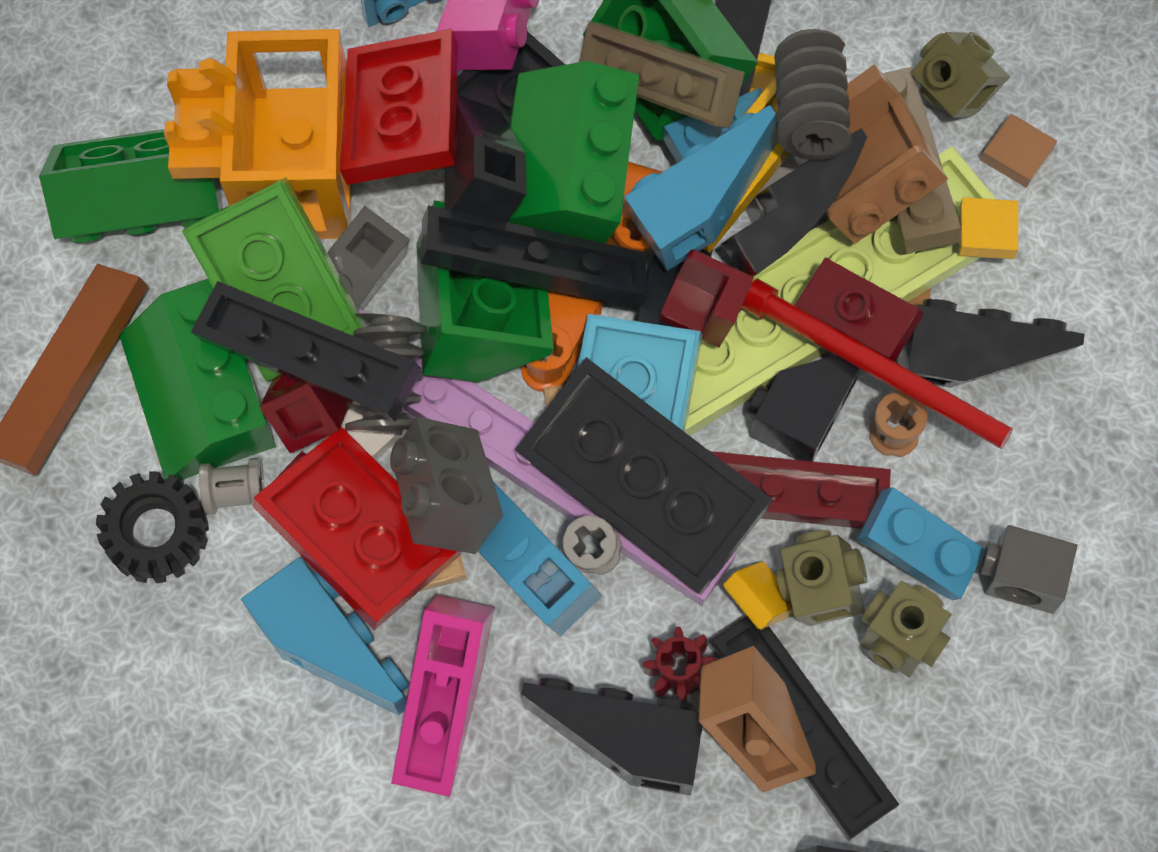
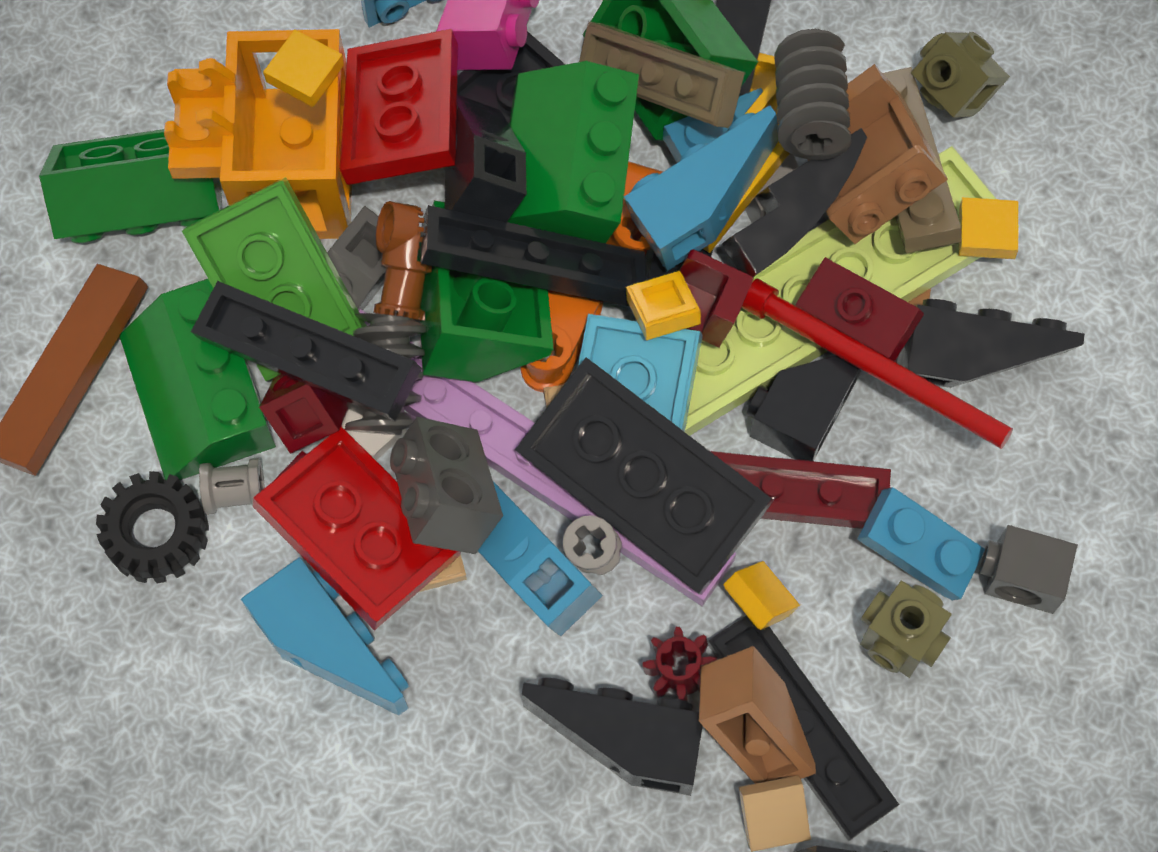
dark pink slope [391,595,495,797] -> none
olive brick [777,530,867,626] -> none
medium nougat bush [870,391,928,457] -> none
medium nougat tile [980,114,1057,188] -> none
none -> yellow tile [263,29,345,107]
none -> dark orange connector [373,201,433,320]
none -> yellow tile [626,271,701,341]
none -> tan tile [739,775,811,852]

